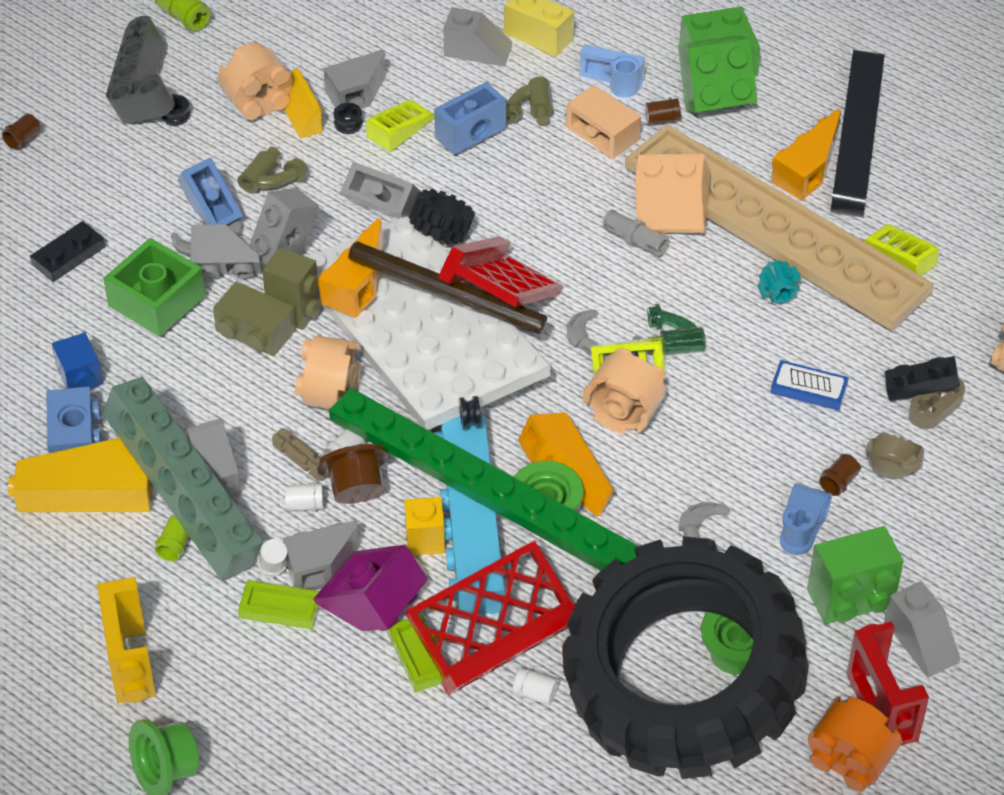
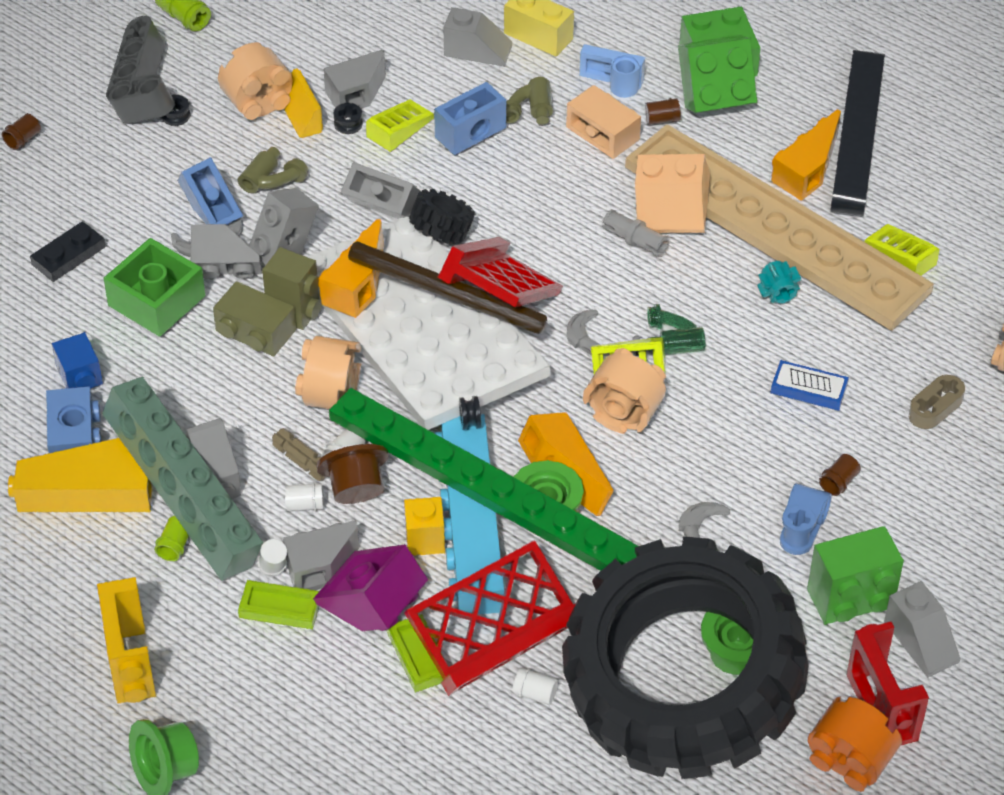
dark tan hair [866,432,924,479] -> none
black plate [885,356,960,401] -> none

